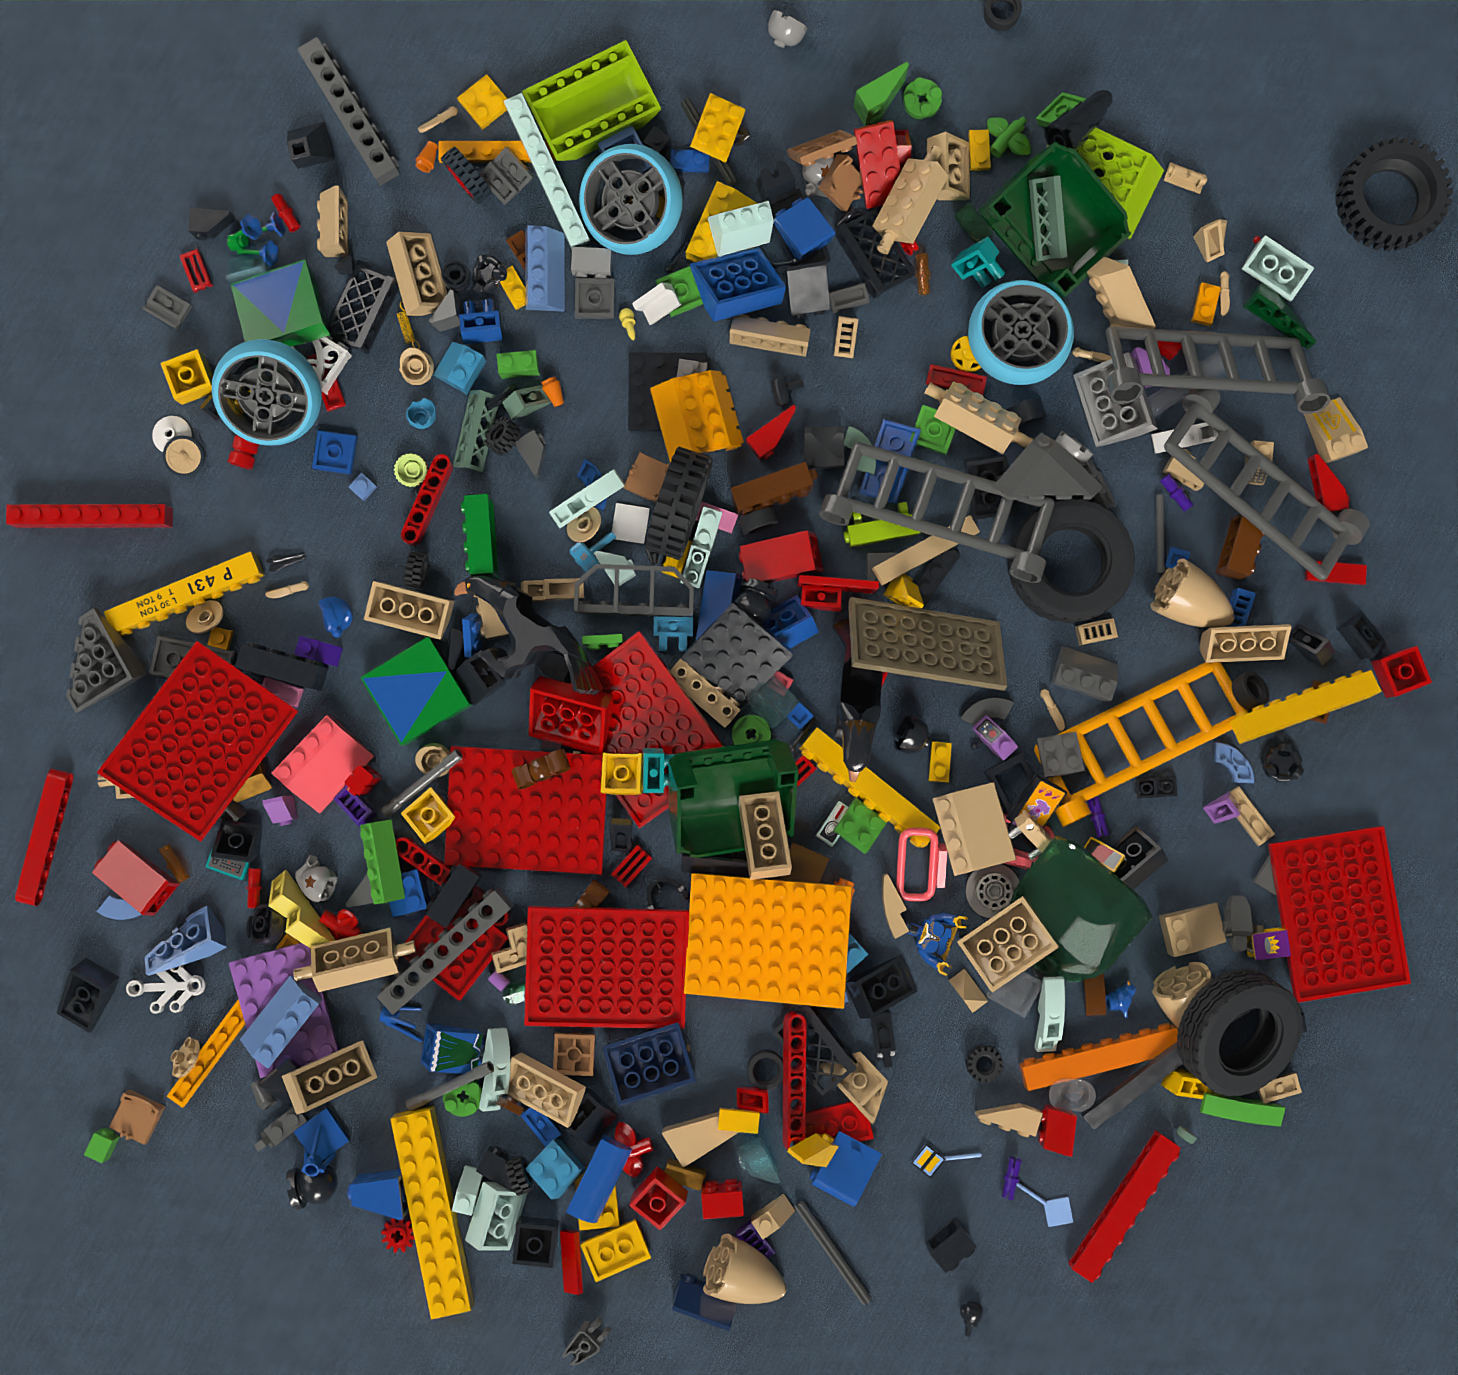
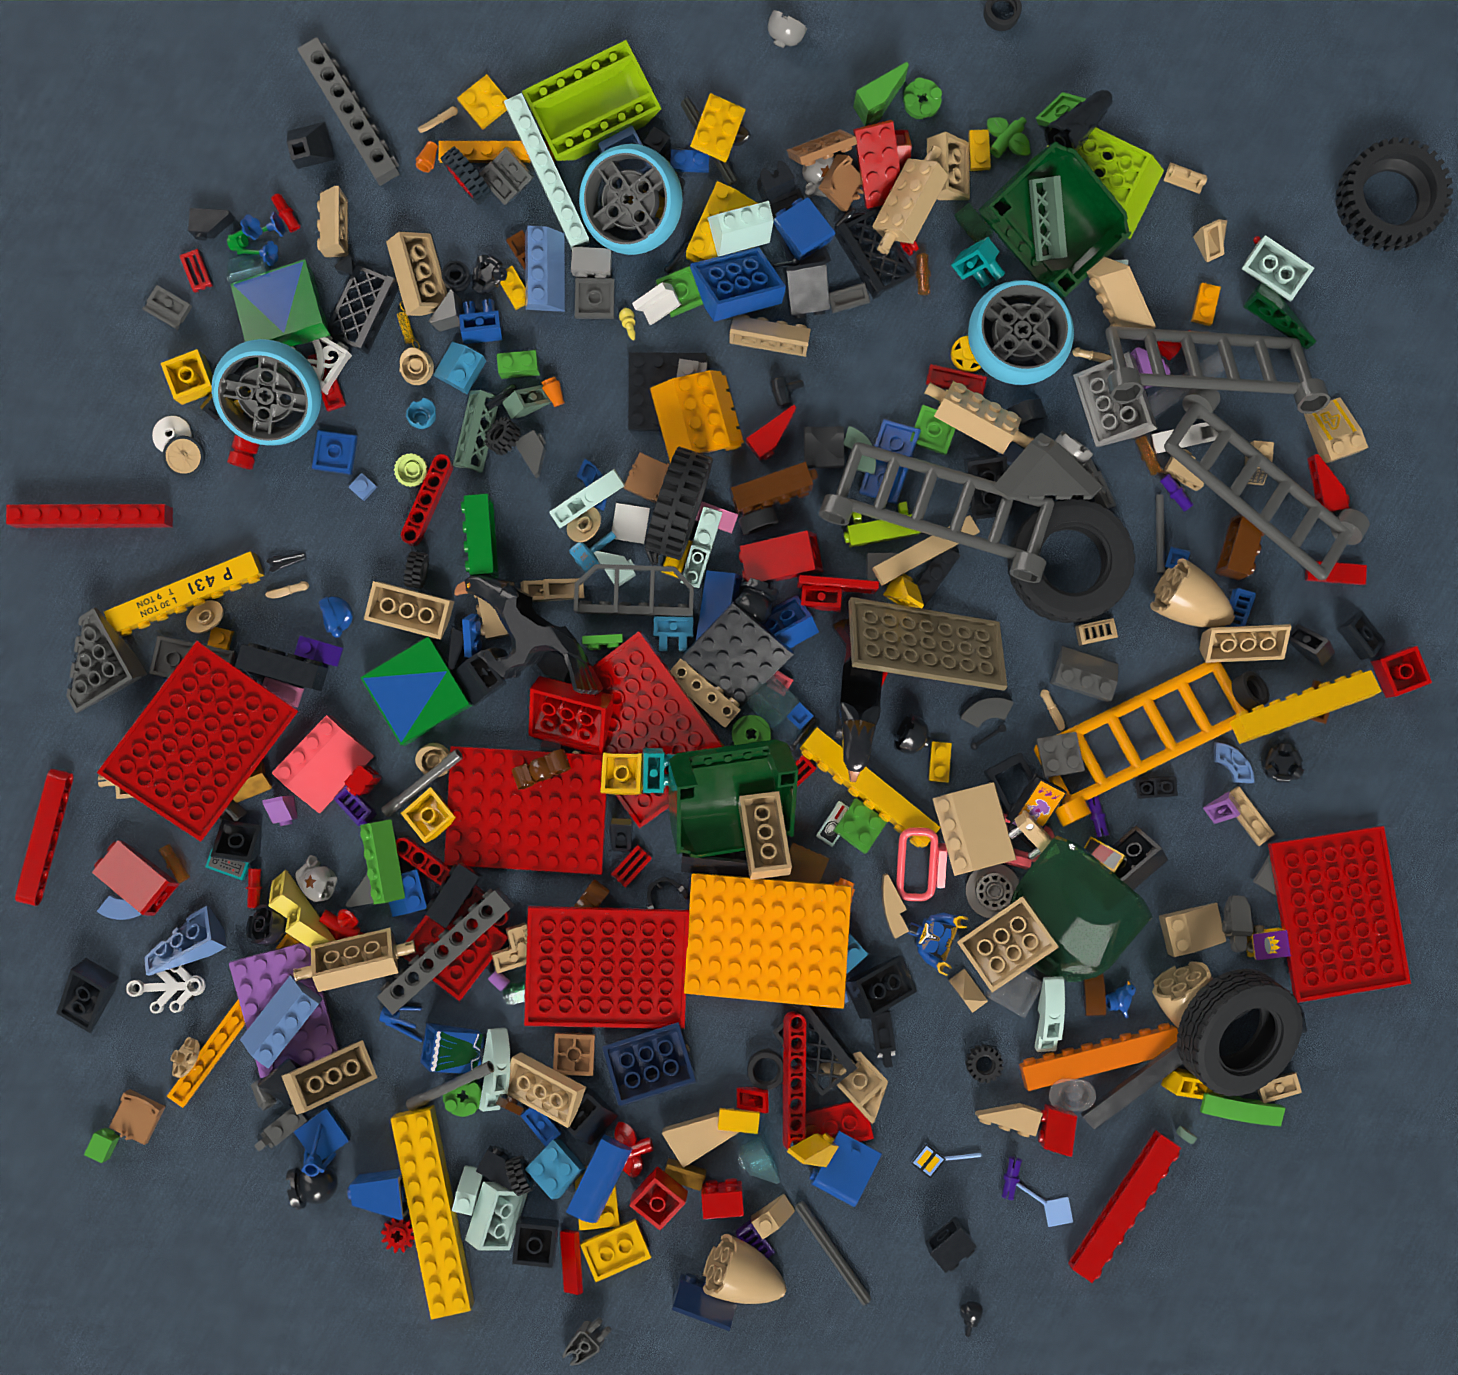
tan slope [834,316,858,358] -> none
medium lavender slope [972,715,1018,760] -> none
tan piece [1220,271,1230,316] -> none
none -> clear orange pin [1135,435,1163,476]

